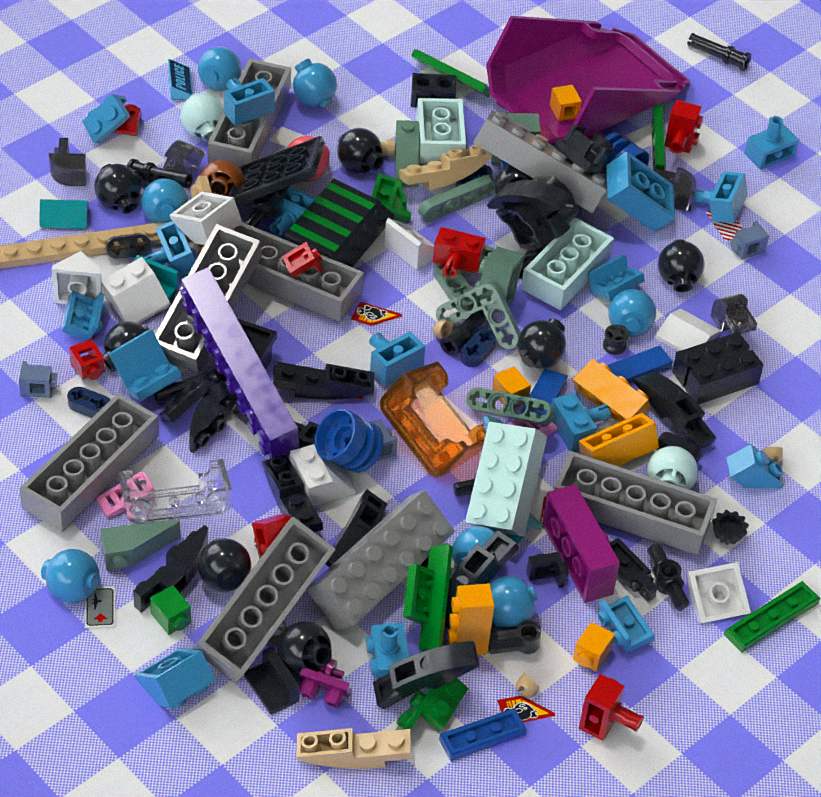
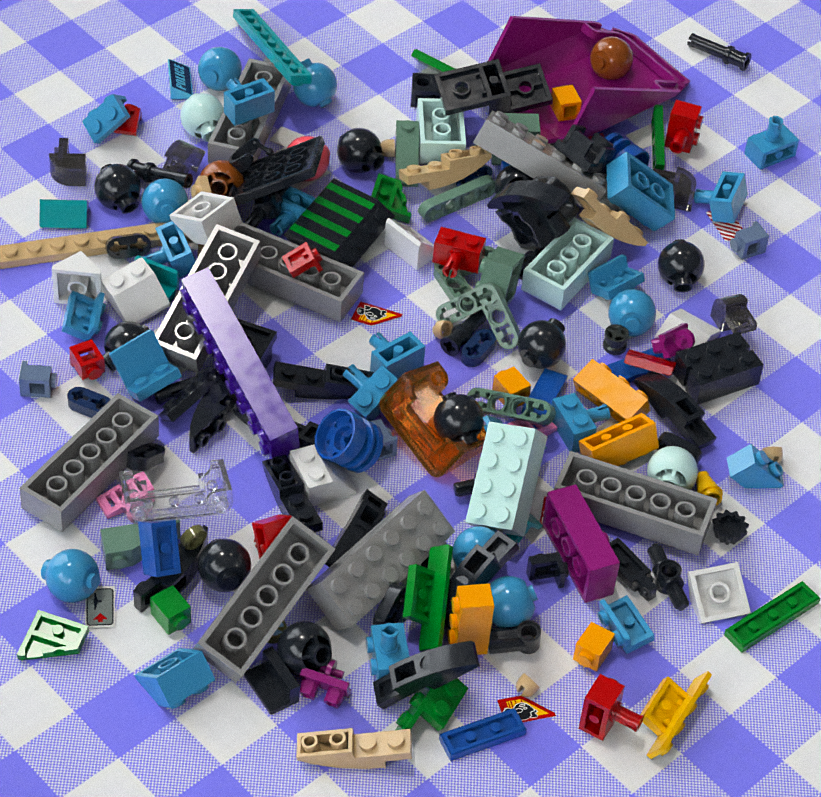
none -> wing [16,610,90,661]
none -> black beam [126,443,165,471]
none -> blue panel [138,519,181,577]
none -> olive tile [180,524,207,550]
none -> black helmet [229,138,274,174]
none -> teal plate [233,9,312,86]
none -> dark azure brick [343,364,403,421]
none -> black beam [373,583,406,625]
none -> black bracket [434,59,553,116]
none -> black brick [434,392,484,450]
none -> tan slope [571,187,648,246]
none -> dark orange brick [590,37,633,80]
none -> tile [624,349,676,376]
none -> yellow bracket [640,671,712,759]
none -> magenta hips [651,323,695,359]
none -> yellow cone [696,471,723,506]

